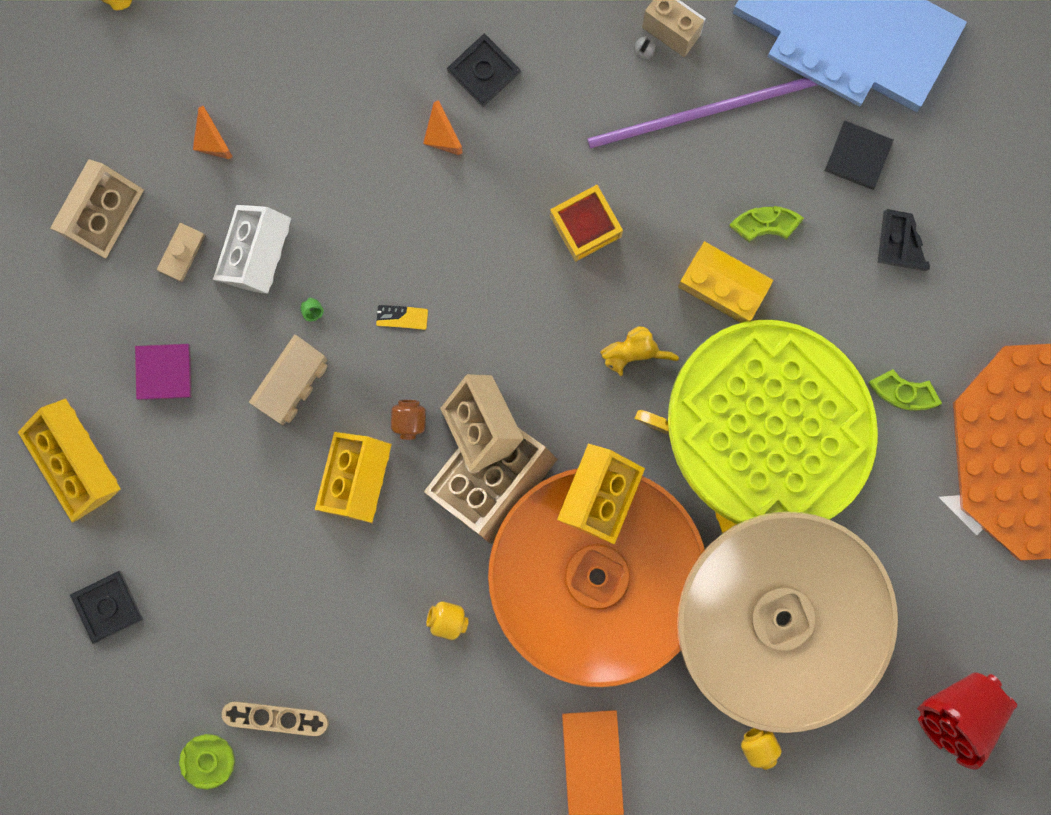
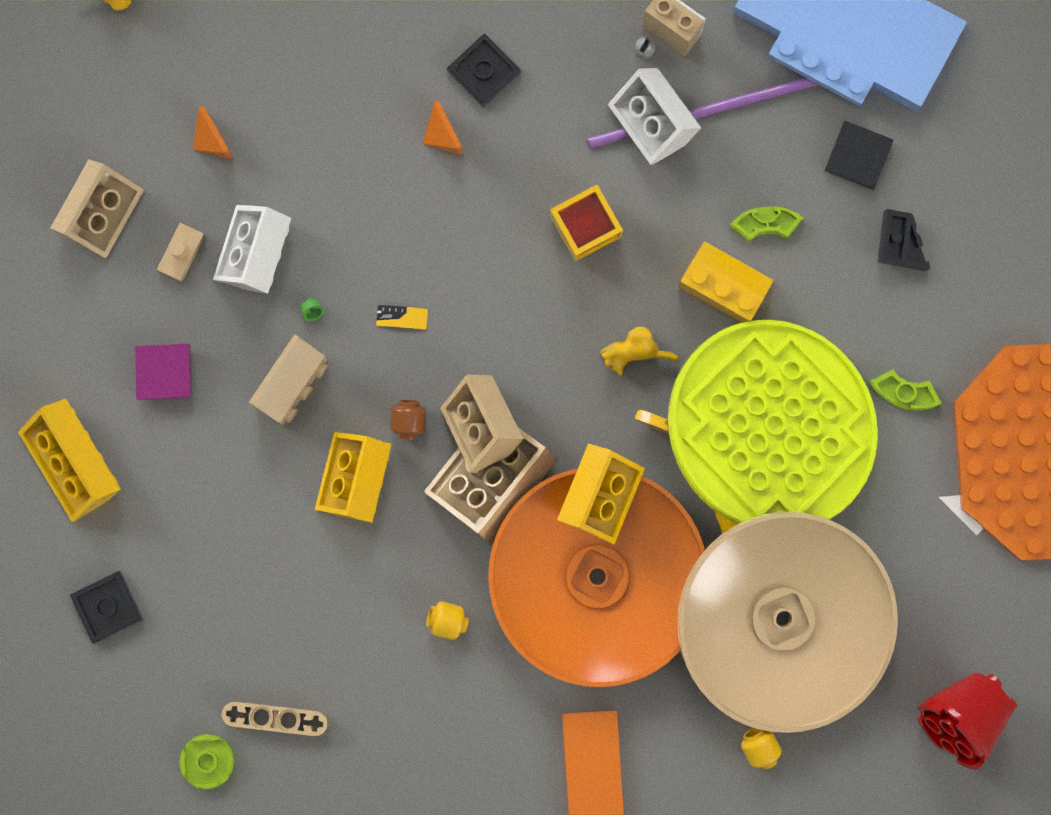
none -> white slope [608,68,701,165]

